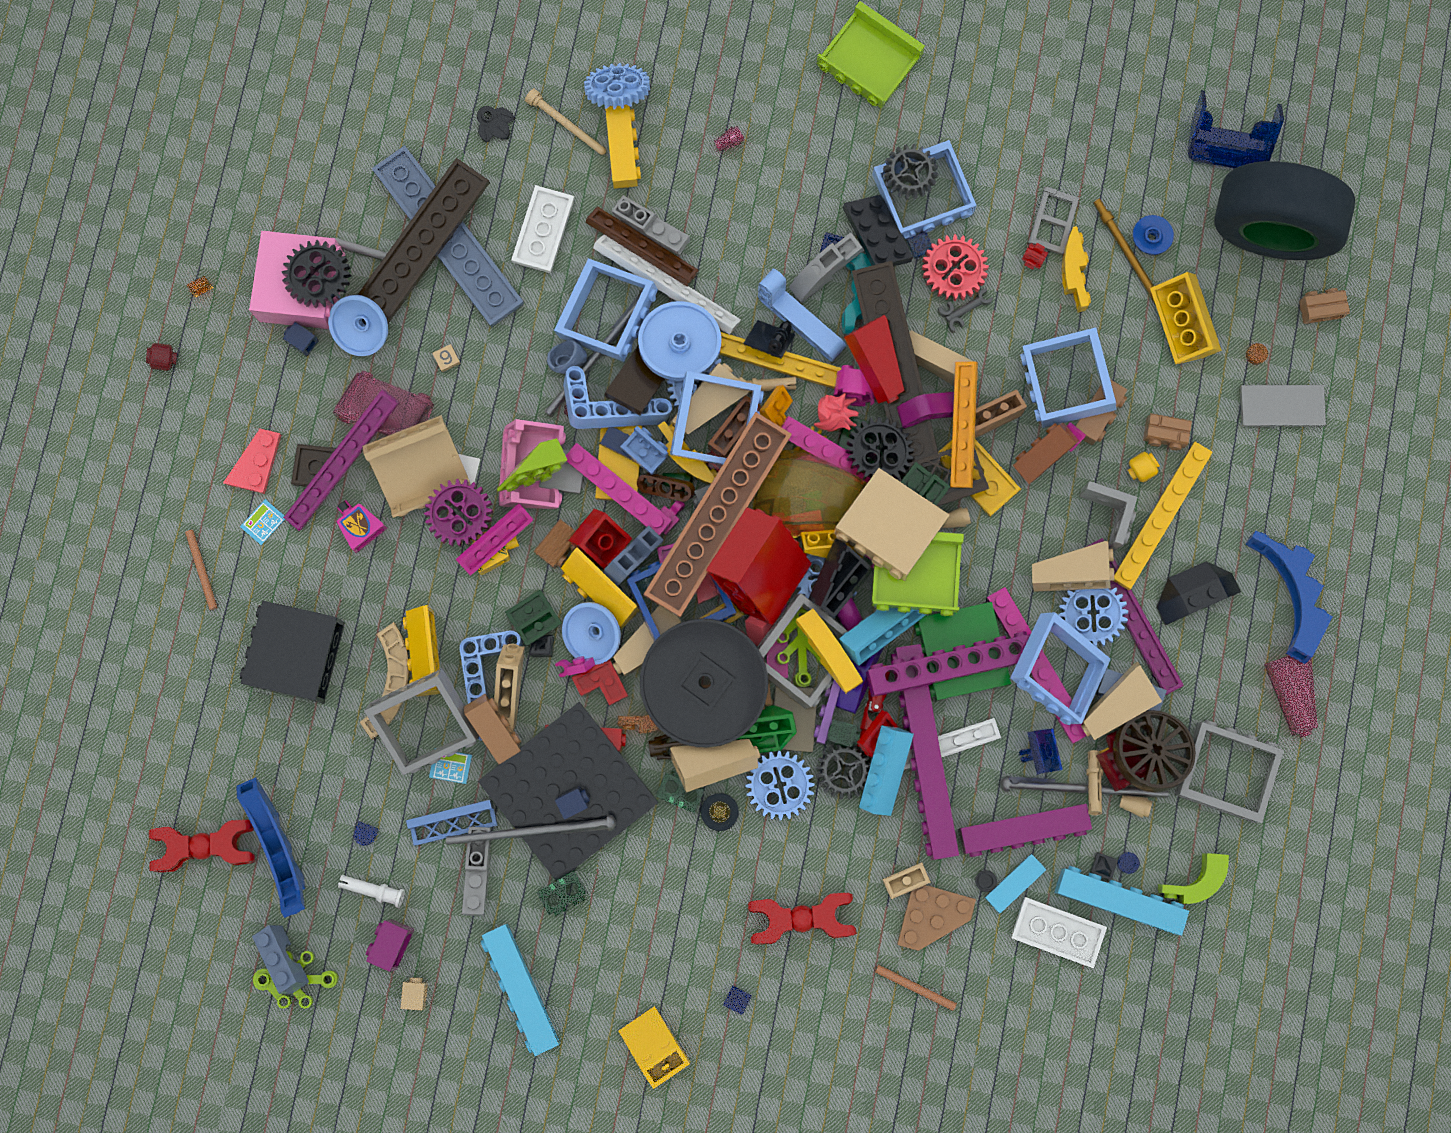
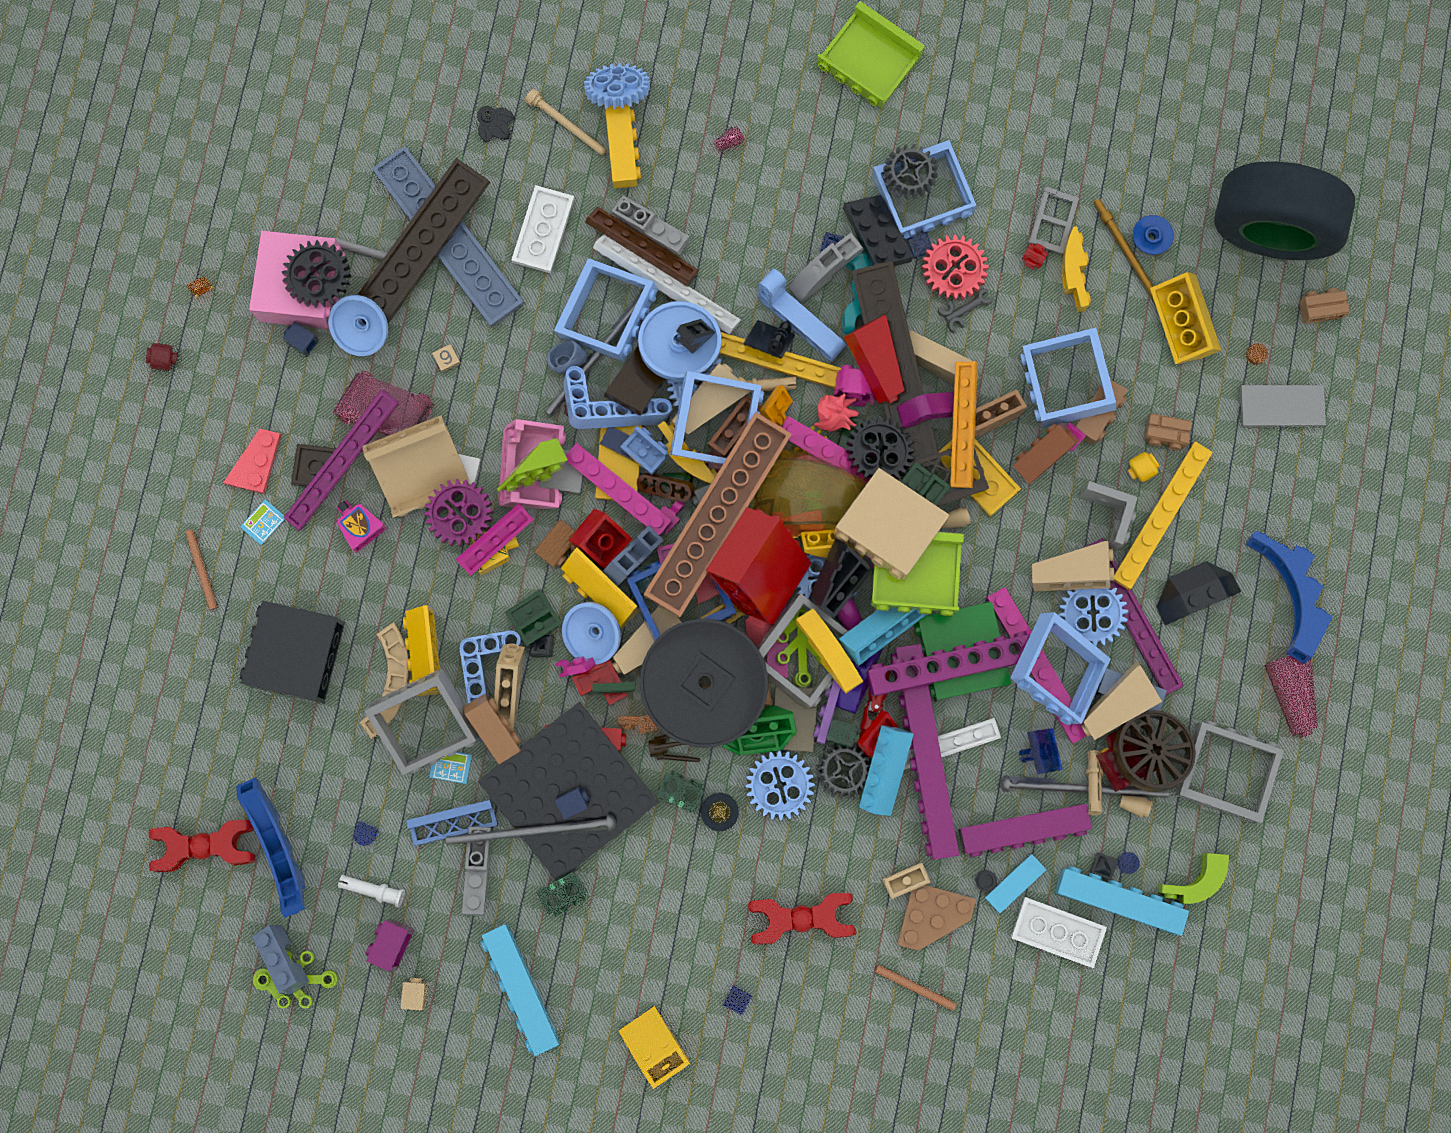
tan slope [670,739,760,792] -> none
clear blue windscreen [1188,90,1284,168] -> none
none -> dark green tile [592,682,636,694]
none -> black slope [676,319,715,353]

